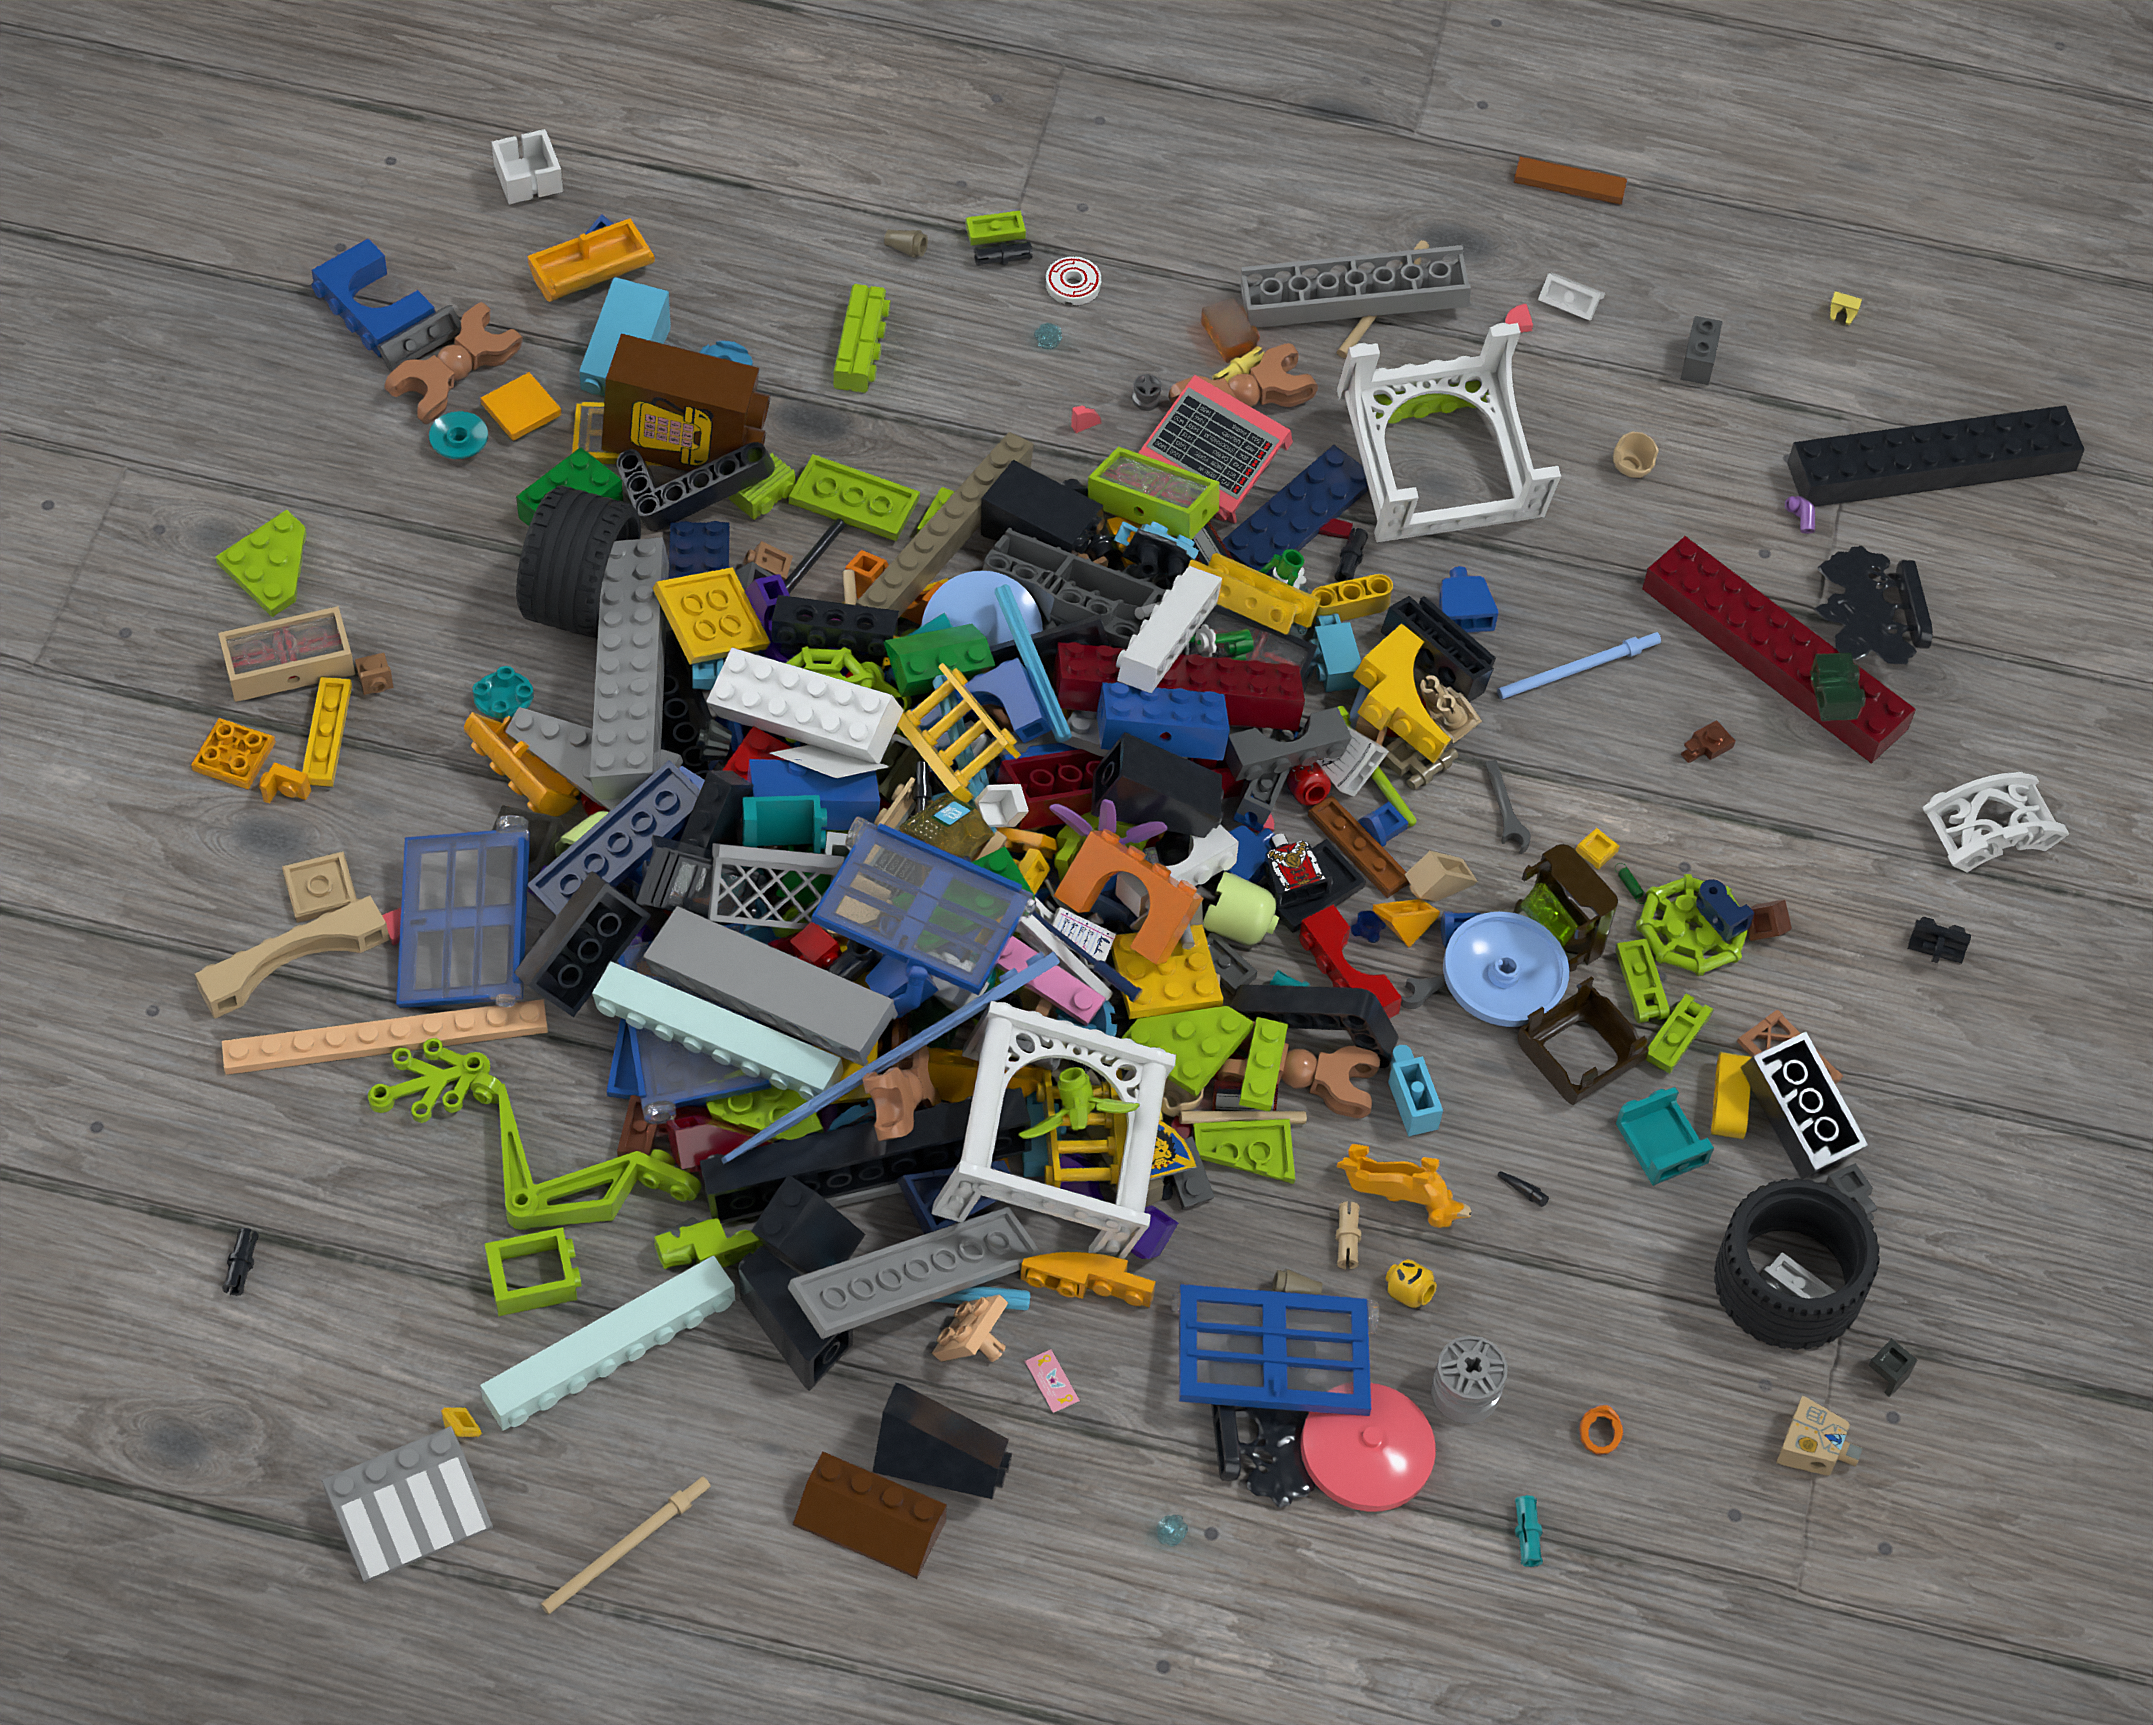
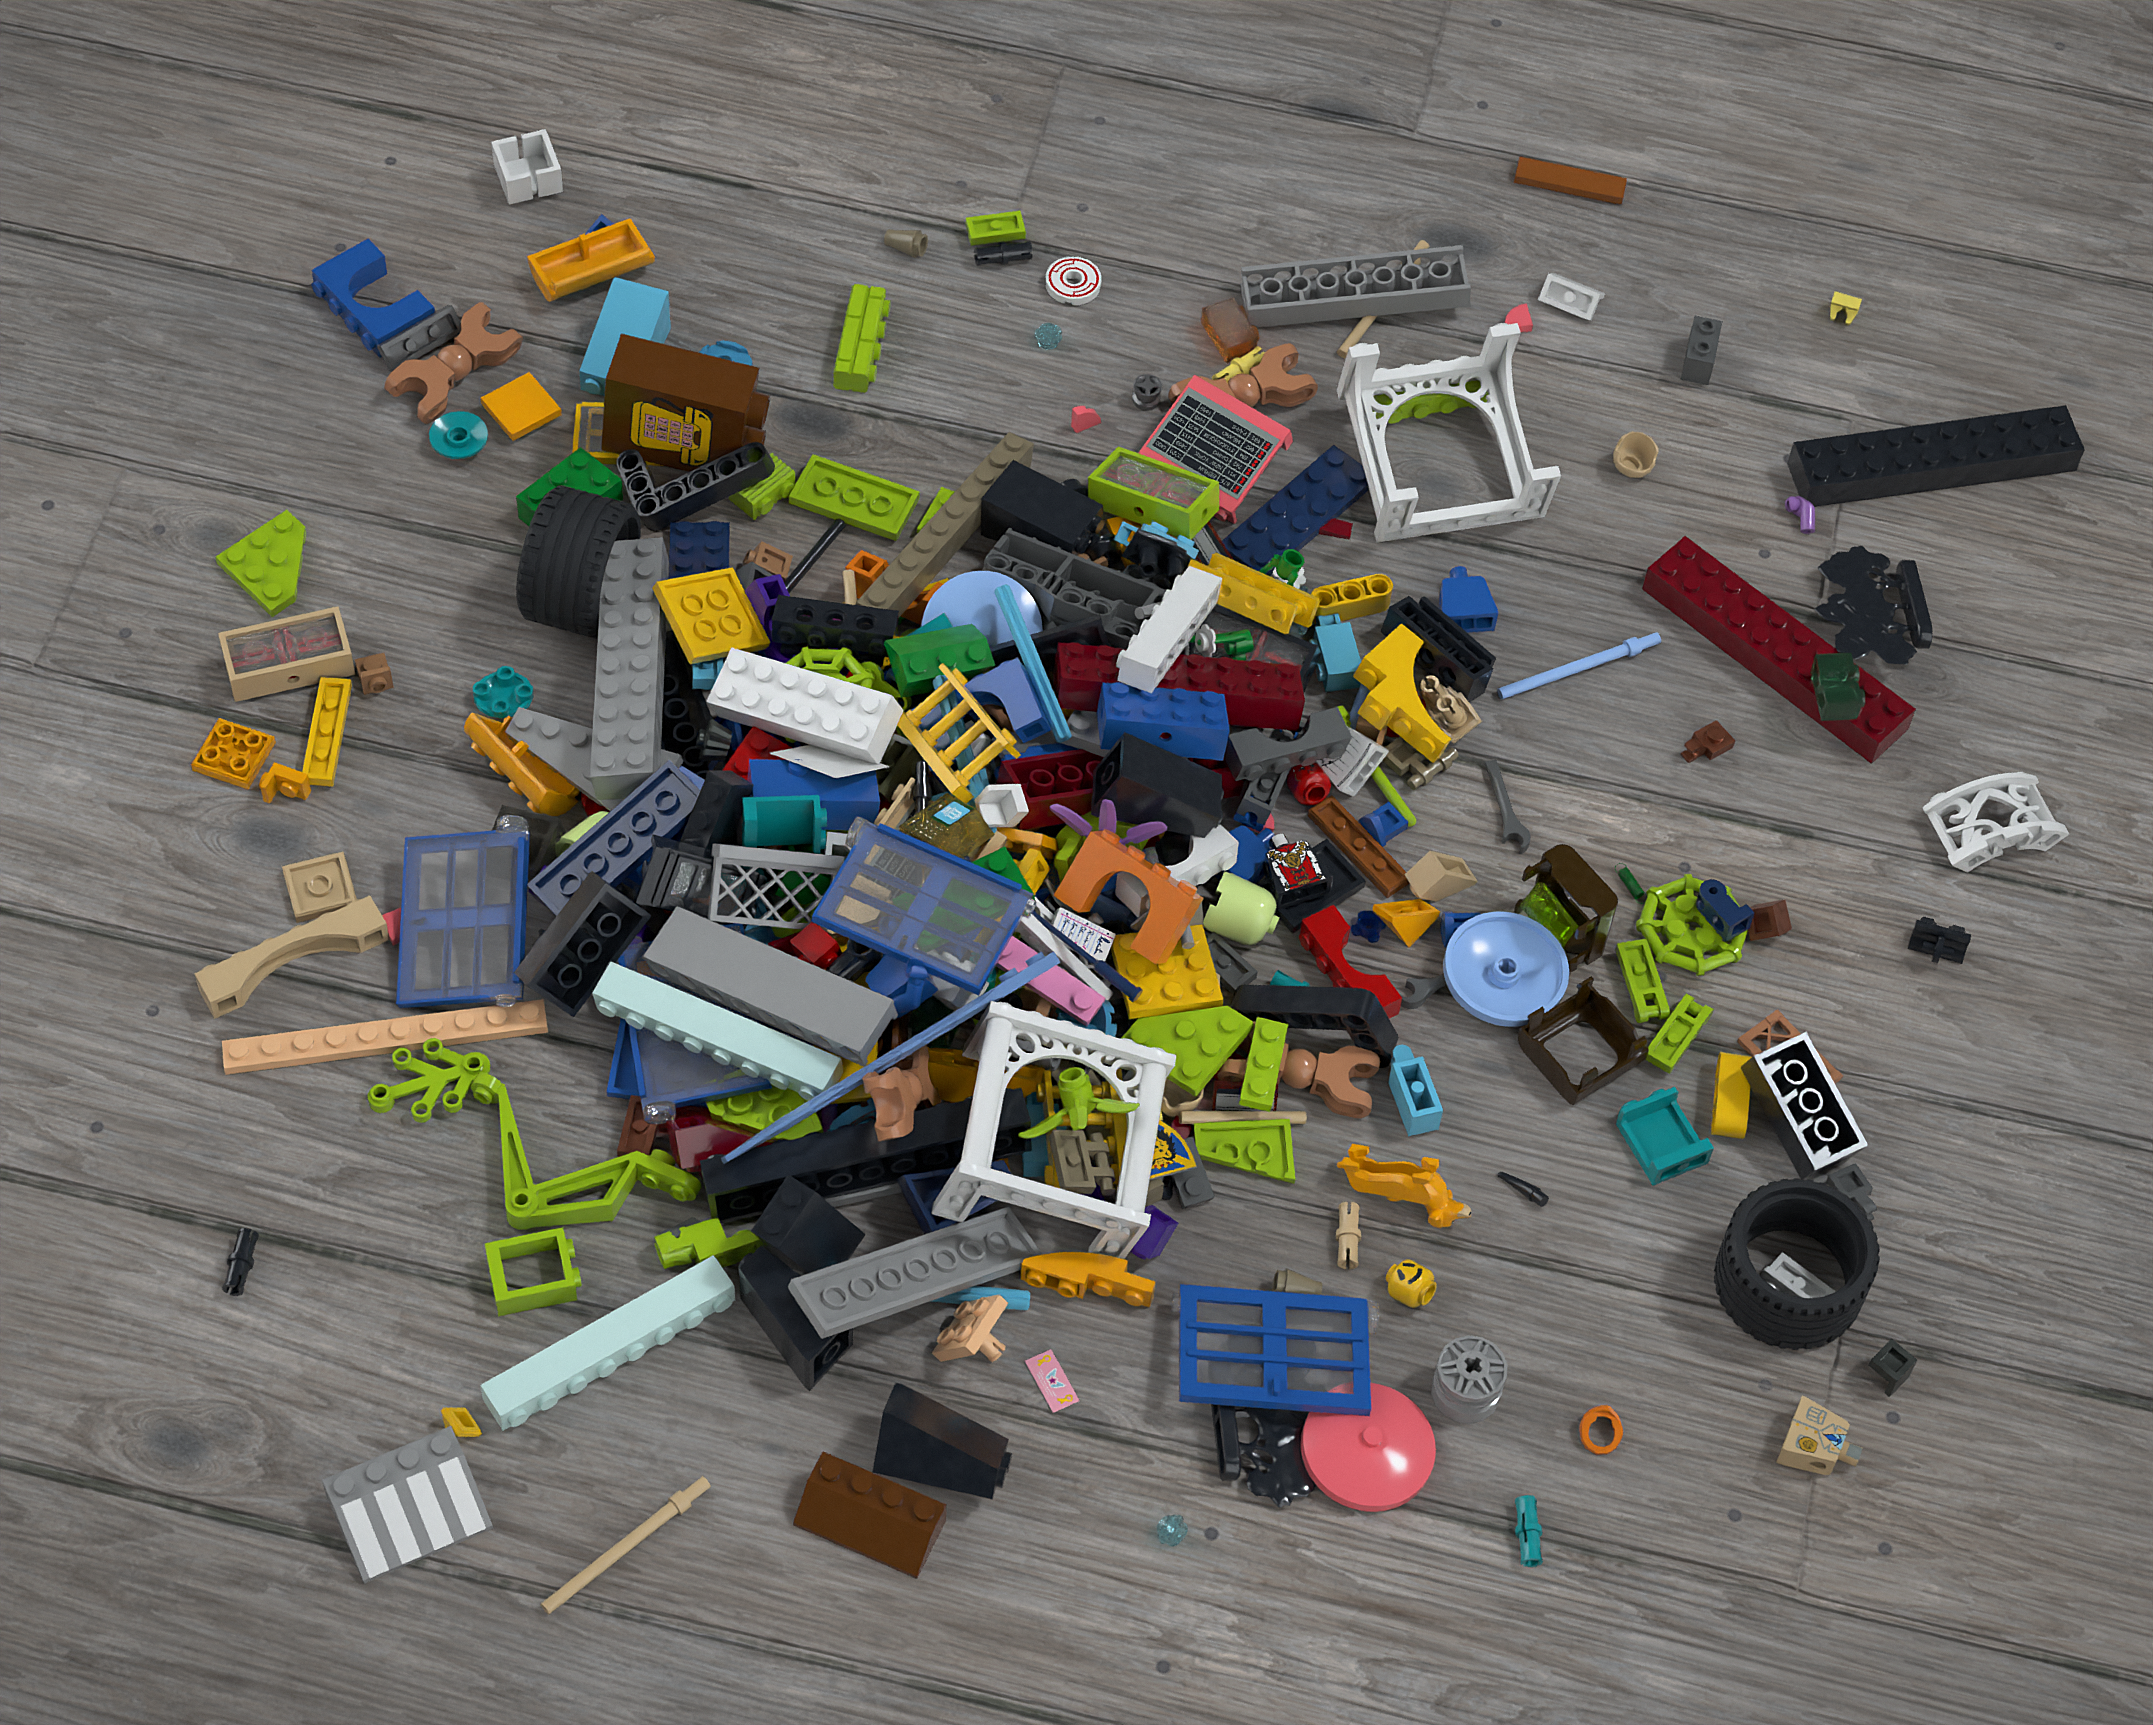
black pin [1334,528,1369,582] -> none
yellow tile [1575,828,1620,870] -> none
none -> dark tan plate [1049,1130,1115,1196]

